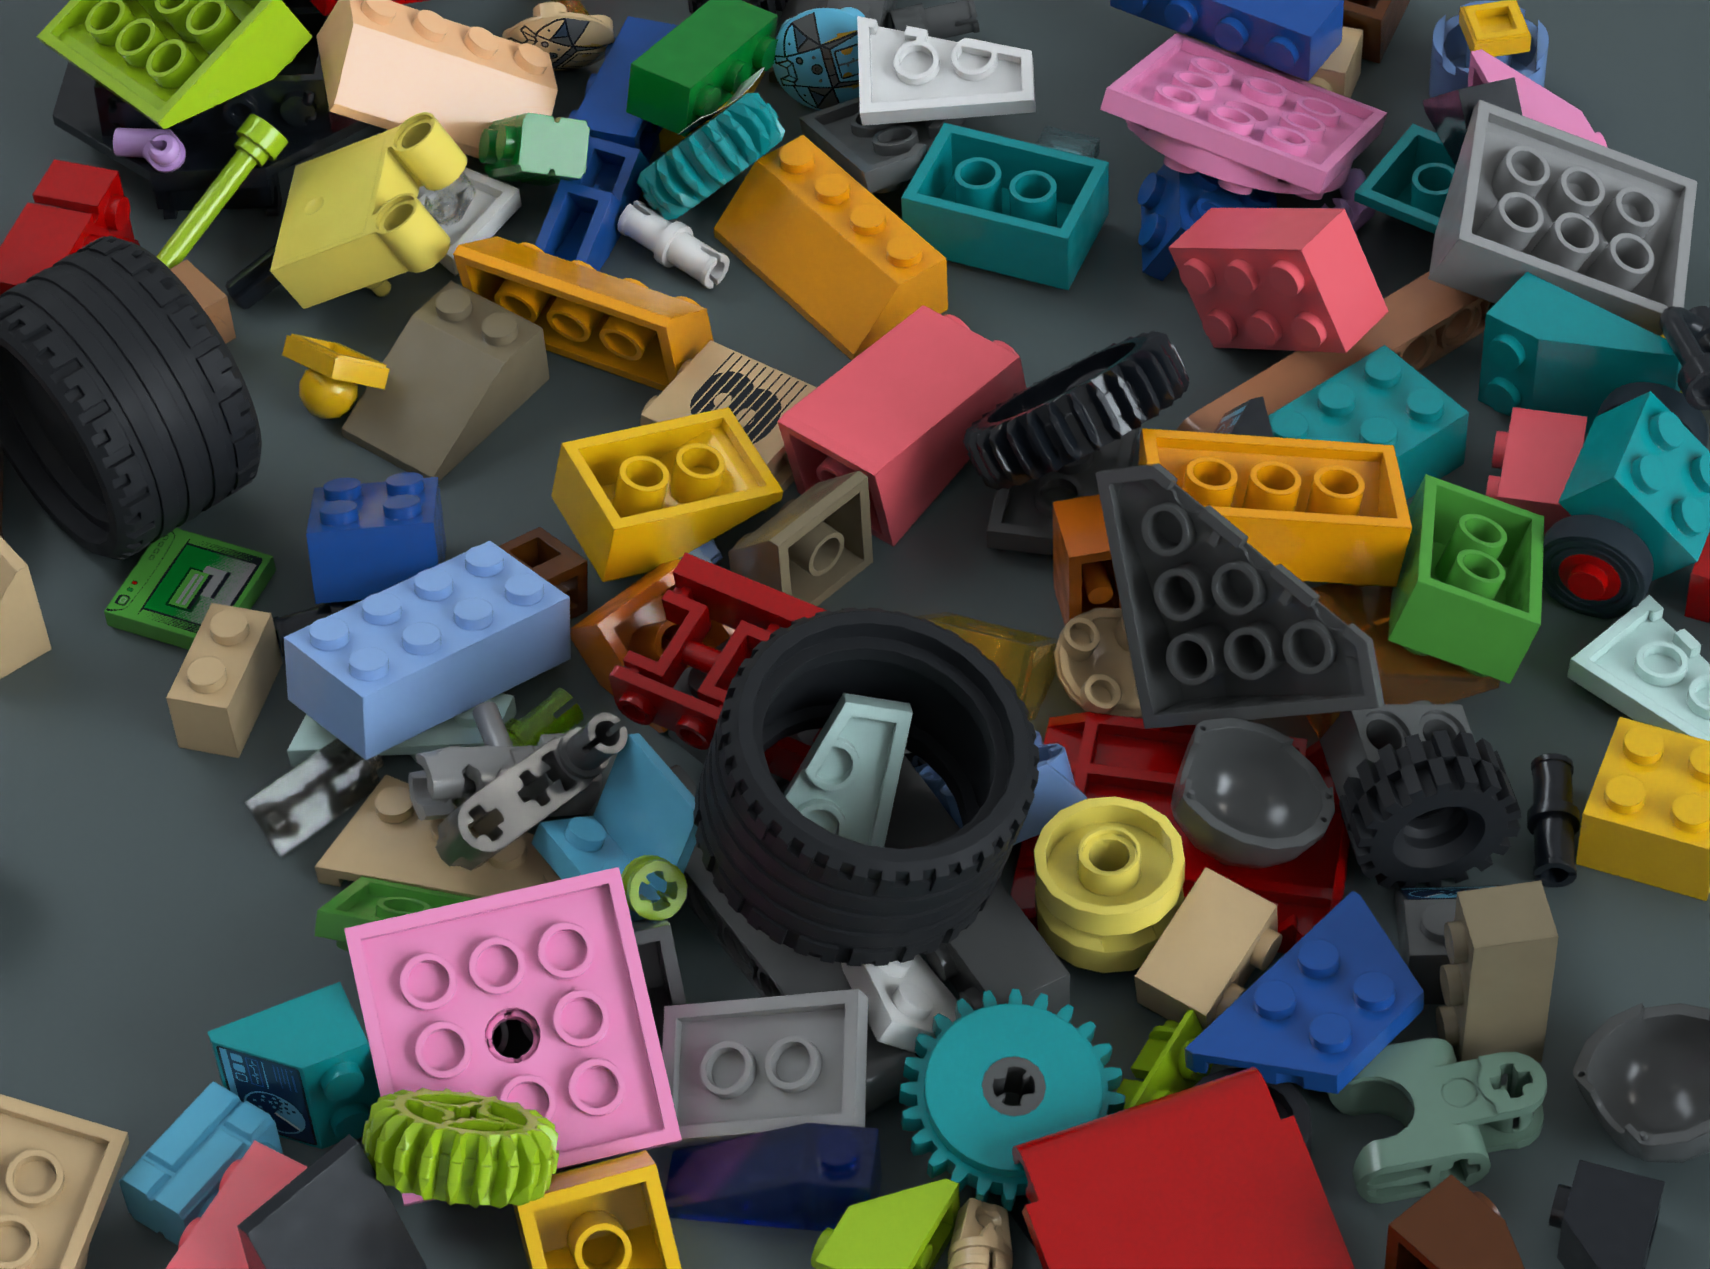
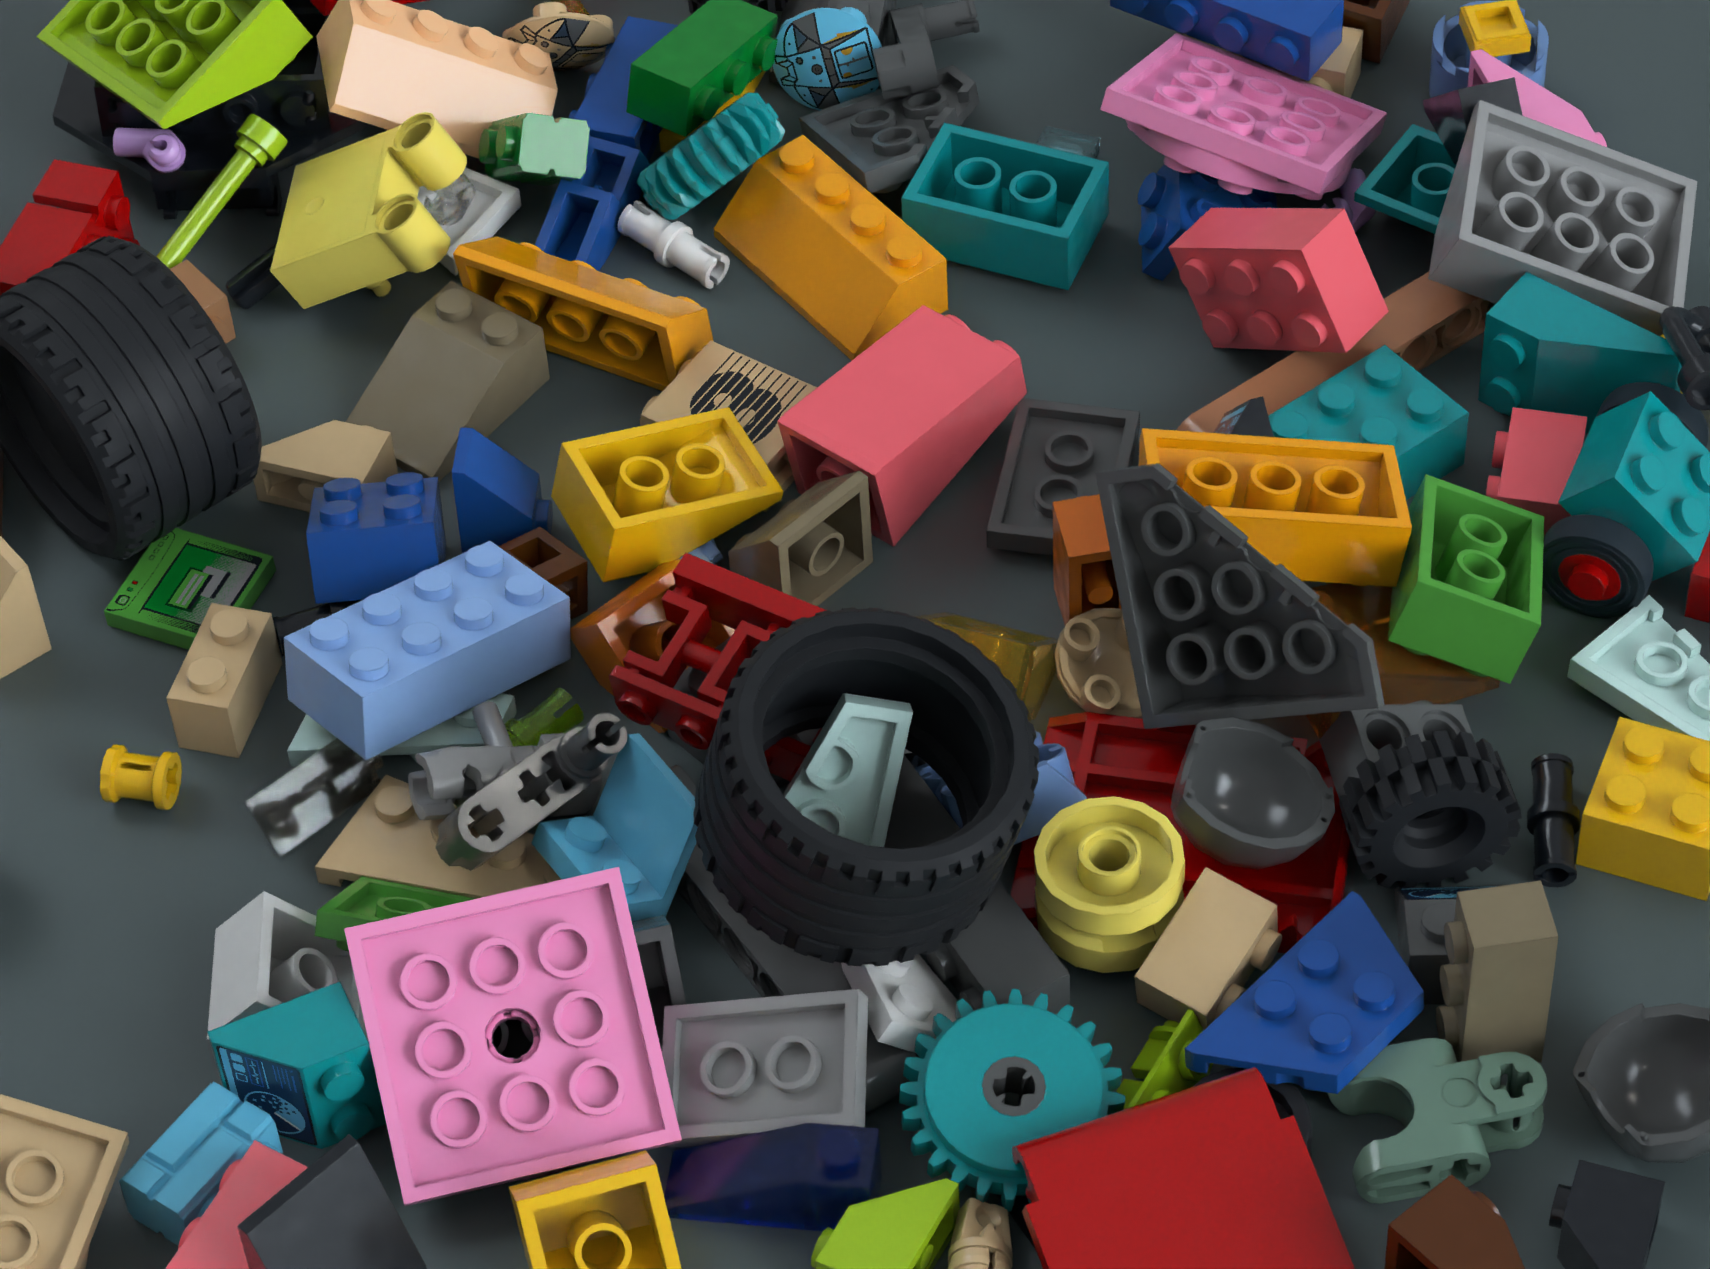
yellow tile [282,333,390,419] -> none
lime gear [362,1088,559,1209] -> none
lime bush [621,855,687,921] -> none
white sticker [677,67,765,135] -> none
white wing [857,16,1036,126] -> none
black gear [963,331,1189,490] -> none
none -> yellow bush [100,744,182,810]
none -> white slope [207,891,368,1041]
none -> tan slope [253,420,398,512]
none -> blue slope [452,428,553,553]

